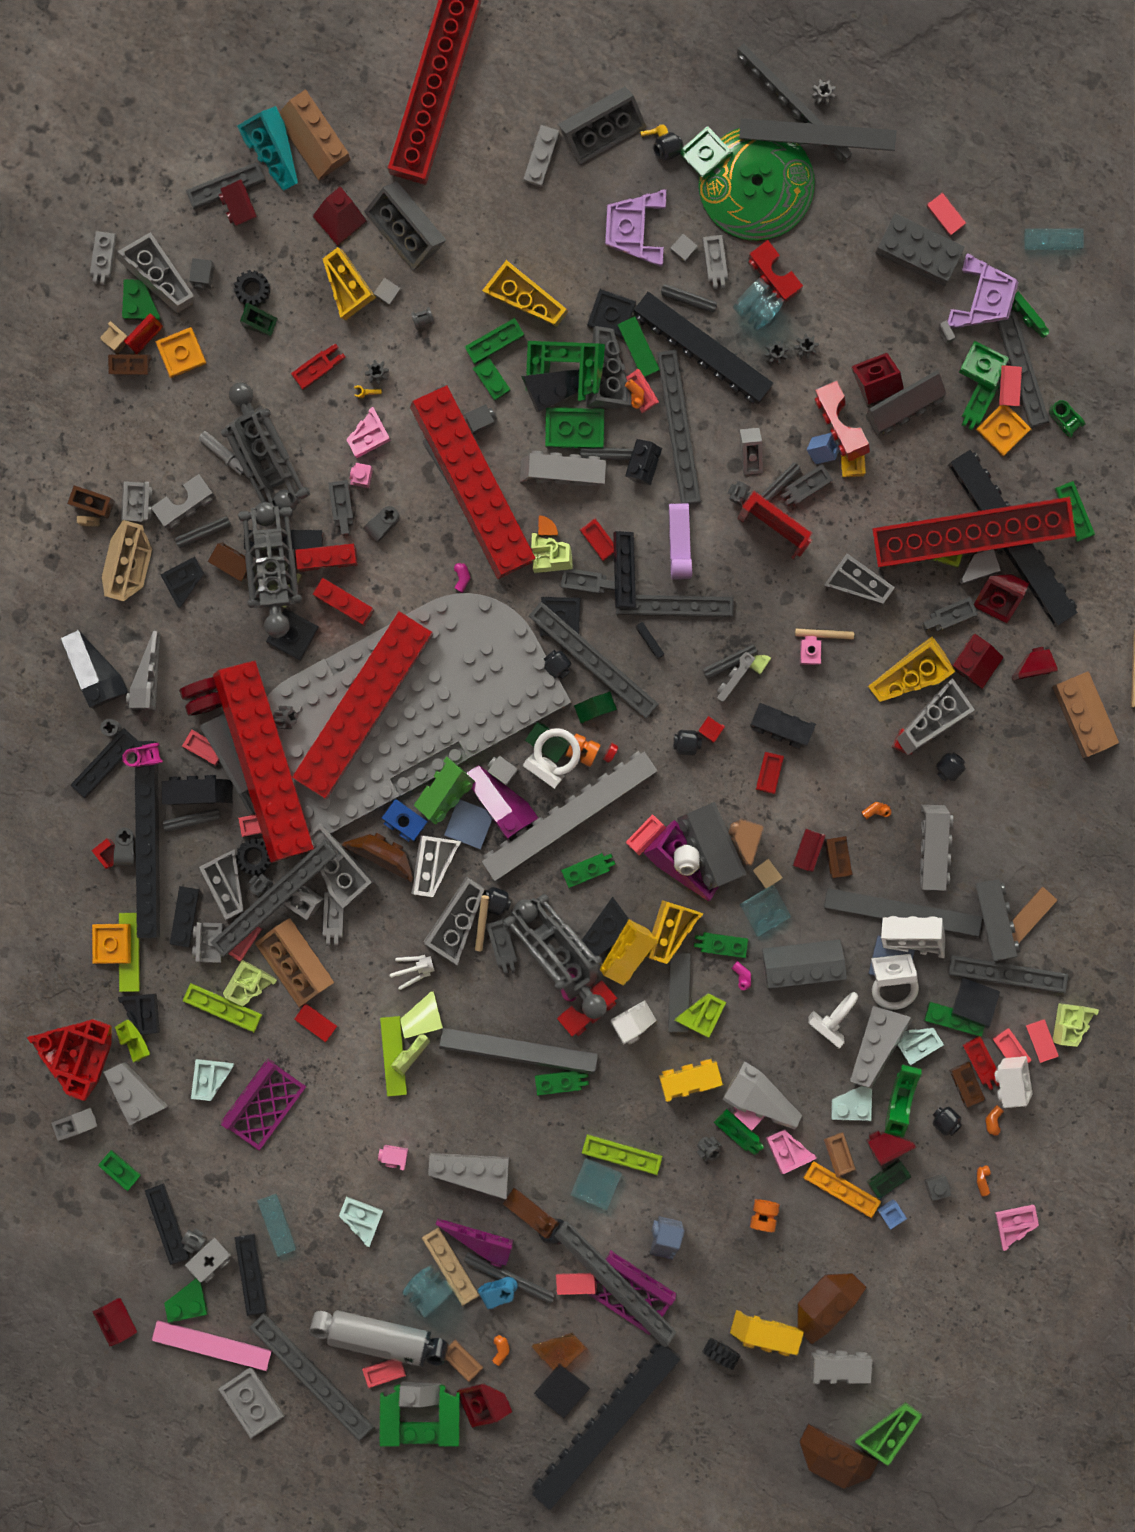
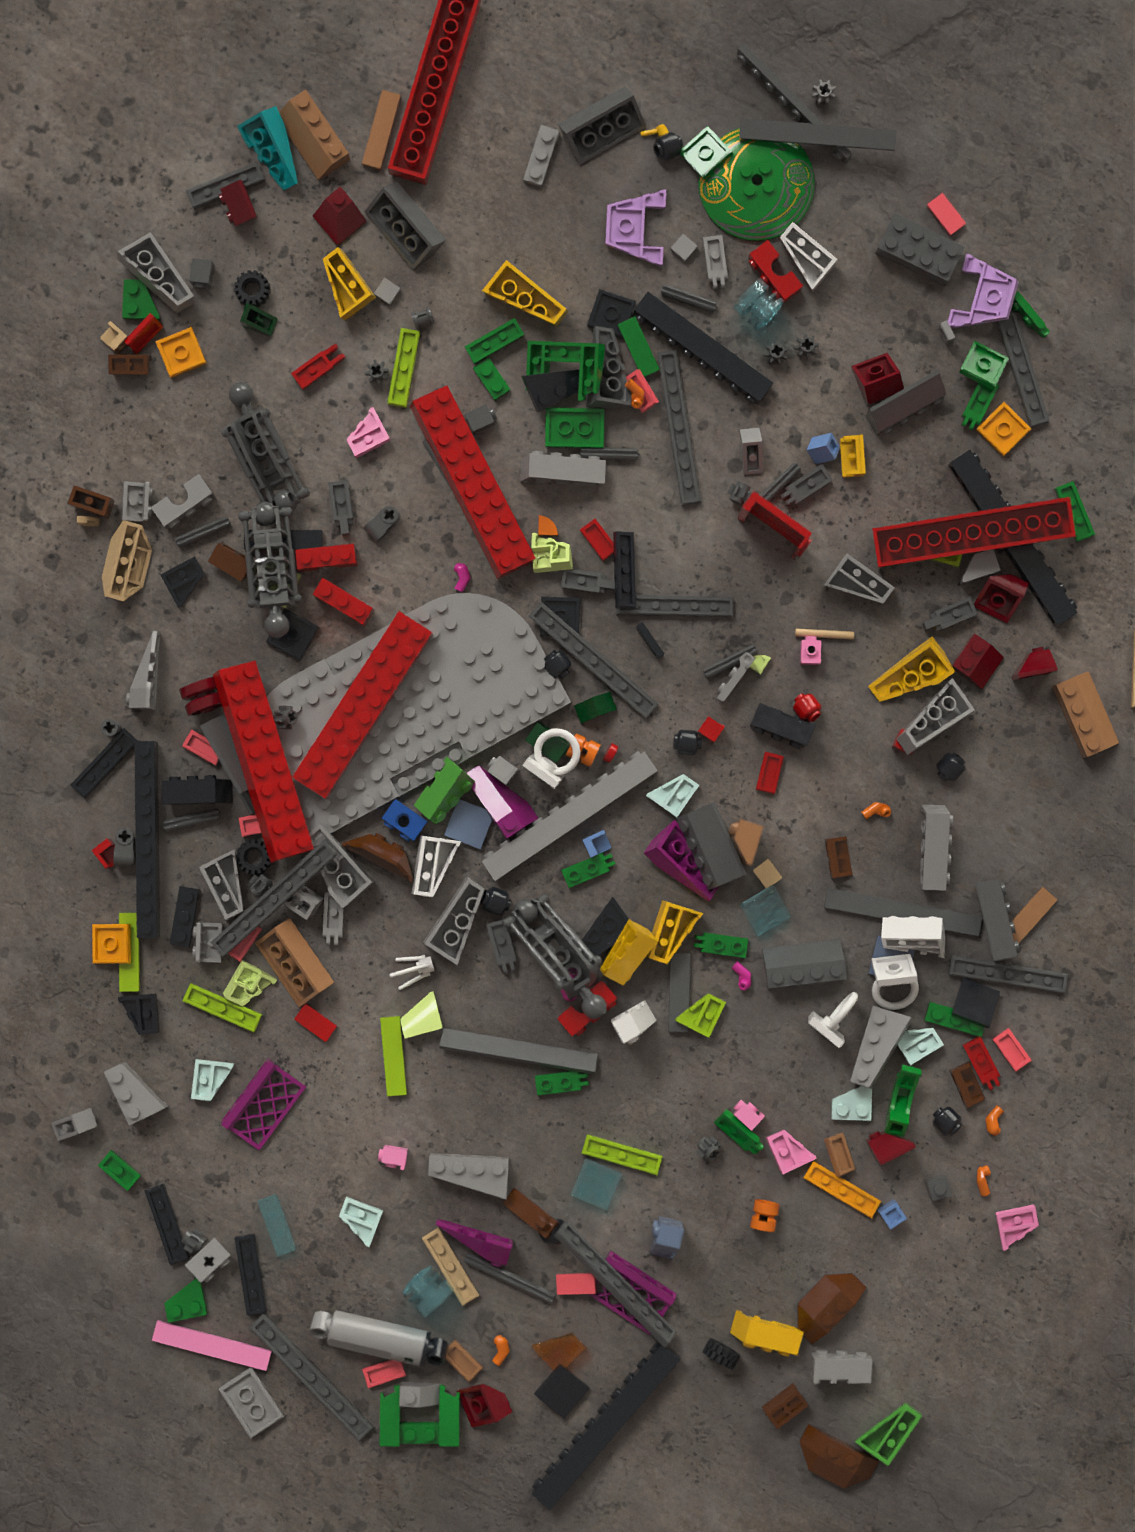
red wedge [27,1019,112,1101] -> none
black wedge [61,630,129,709] -> none
light grey hinge [90,231,116,285] -> none
dark red panel [92,1298,137,1347] -> none
lime slope [115,1020,150,1062] -> none
dark pink piece [123,743,163,768] -> none
light grey axle [199,431,245,476] -> none
bright pink brick [350,463,373,488] -> none
yellow hand [354,385,382,399] -> none
yellowish green slope [391,1035,430,1076] -> none
tan bar [475,895,489,951] -> none
dark azure piece [478,1277,518,1309] -> none
black brick [625,439,662,485] -> none
coral tile [625,814,666,856] -> none
yellow wedge [659,1059,723,1102] -> none
lavender beam [669,503,692,579] -> none
white head [674,845,700,875] -> none
light grey wedge [722,1061,802,1130] -> none
dark red panel [792,829,826,872] -> none
arch [814,381,870,462] -> none
dark green hinge [866,1159,911,1200] -> none
white brick [995,1056,1033,1108] -> none
coral tile [999,365,1022,406] -> none
clear light blue tile [1024,228,1084,250] -> none
coral tile [1026,1019,1059,1063] -> none
green piece [1049,400,1086,438] -> none
yellowish green slope [1053,1003,1099,1047] -> none
none -> medium nougat tile [362,90,401,170]
none -> lime tile [387,328,420,408]
none -> medium blue panel [583,830,611,858]
none -> light aqua wing [646,774,699,817]
none -> reddish brown hinge [762,1383,809,1430]
none -> white wedge [780,222,838,292]
none -> red head [793,693,822,723]

